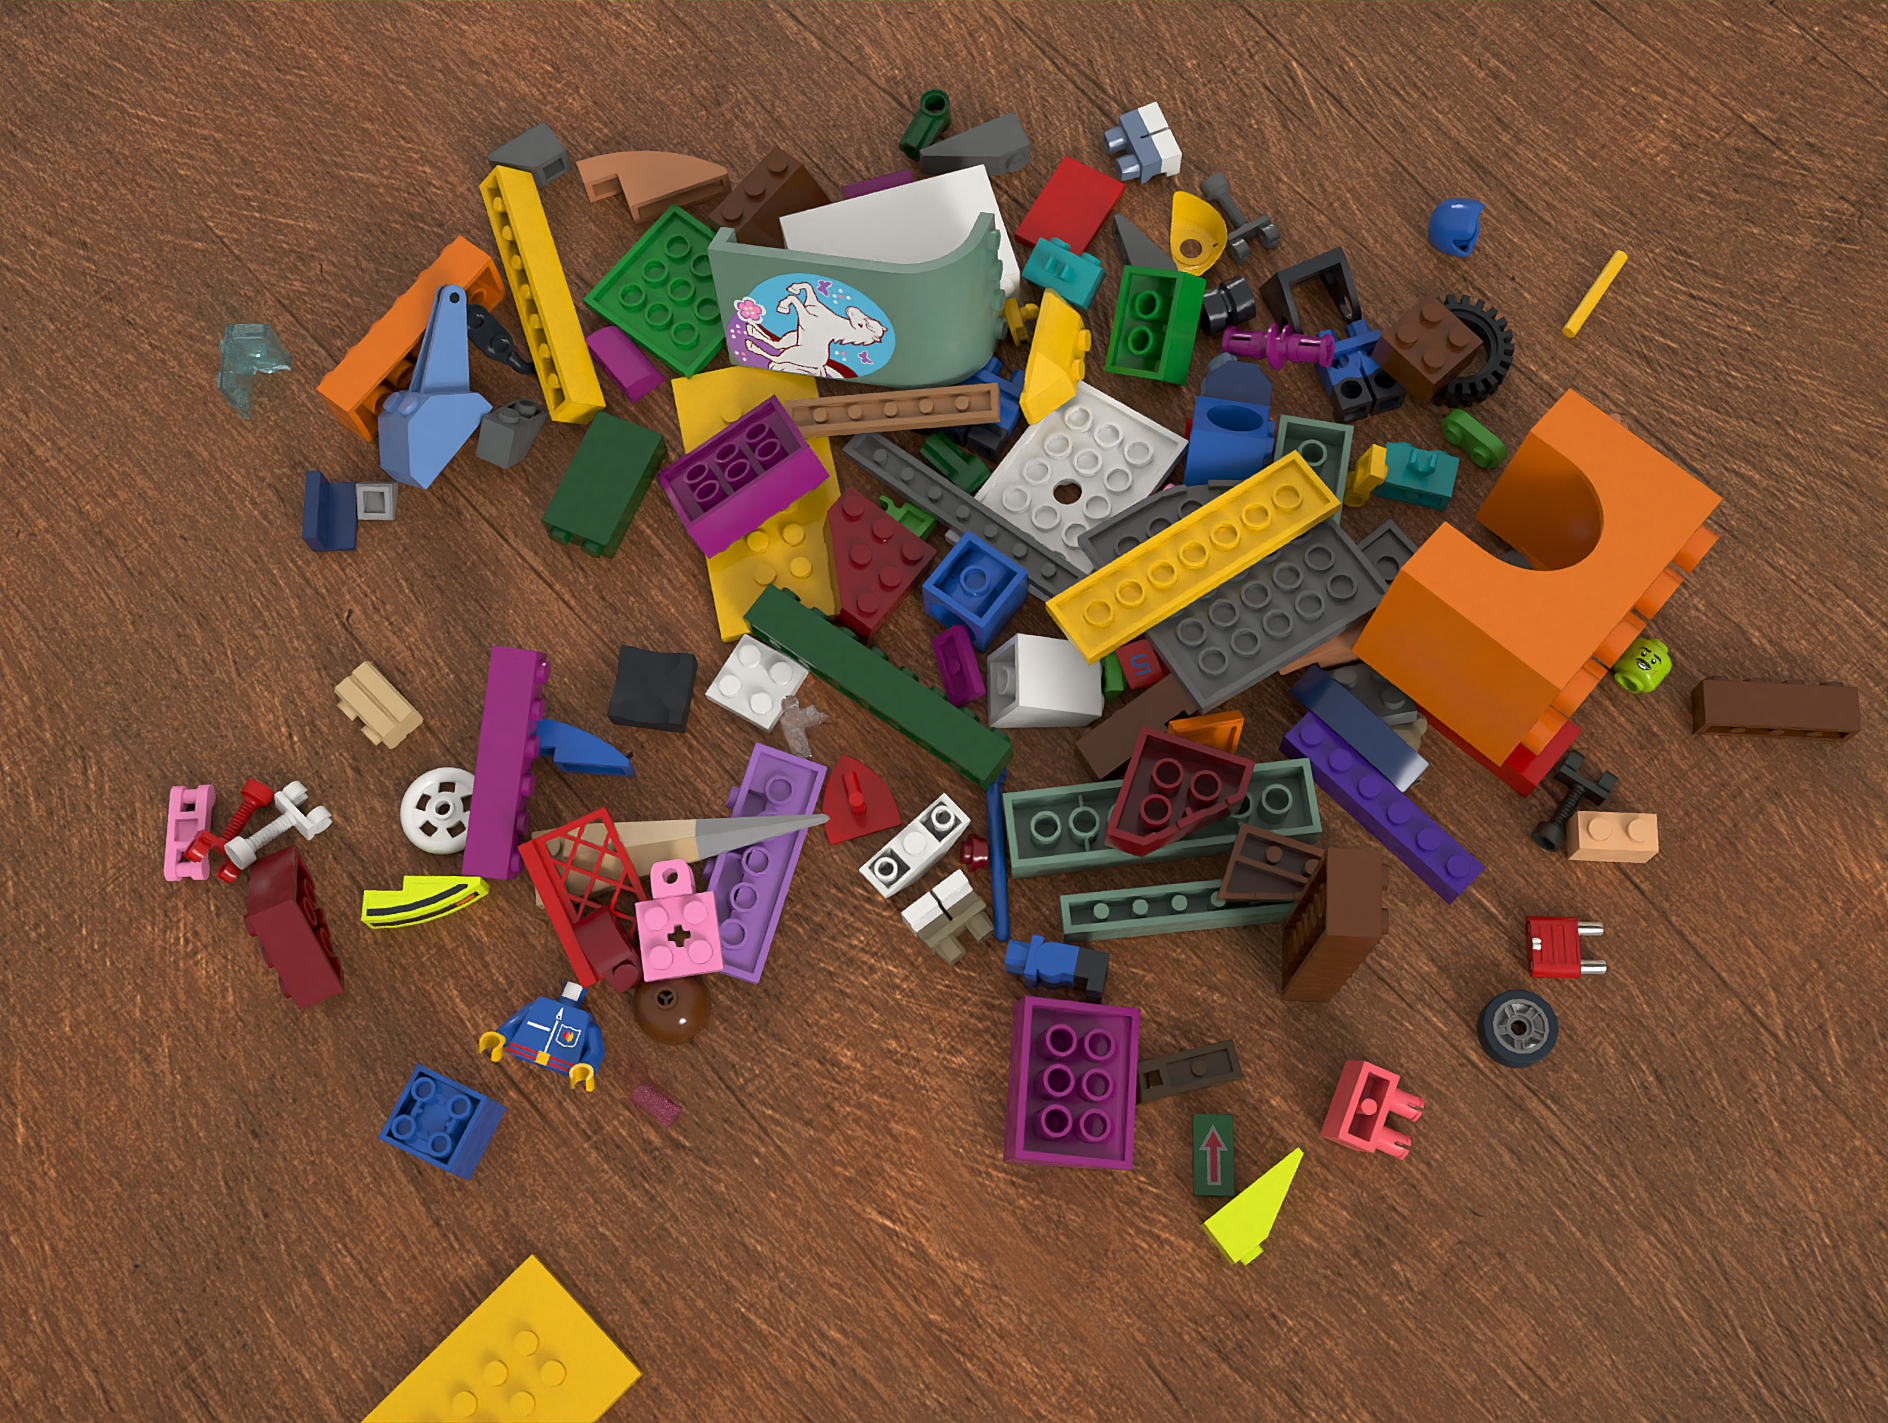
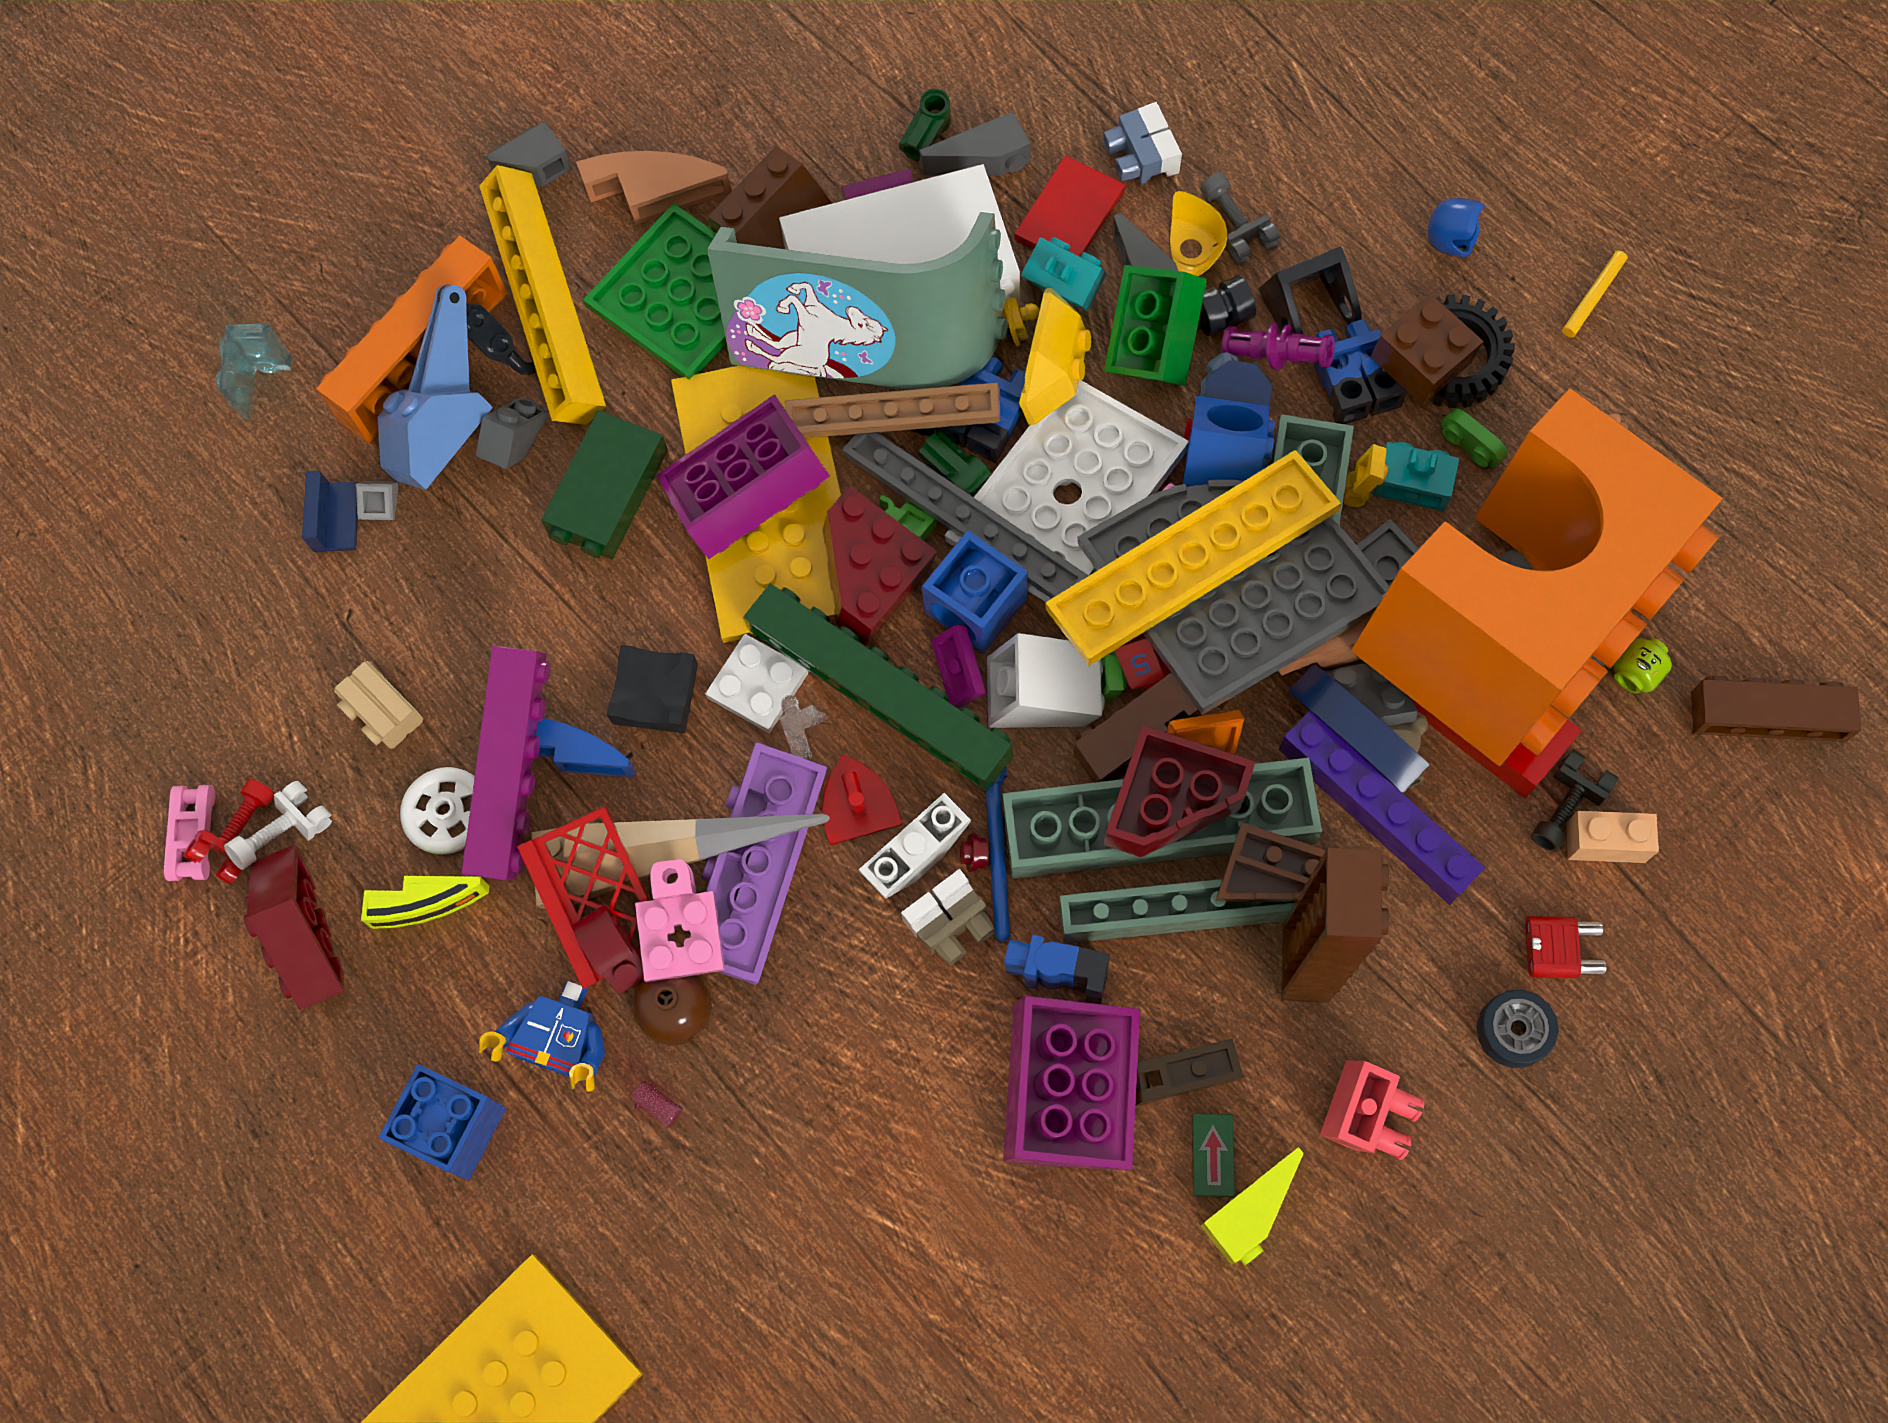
magenta brick [584,326,666,404] -> none

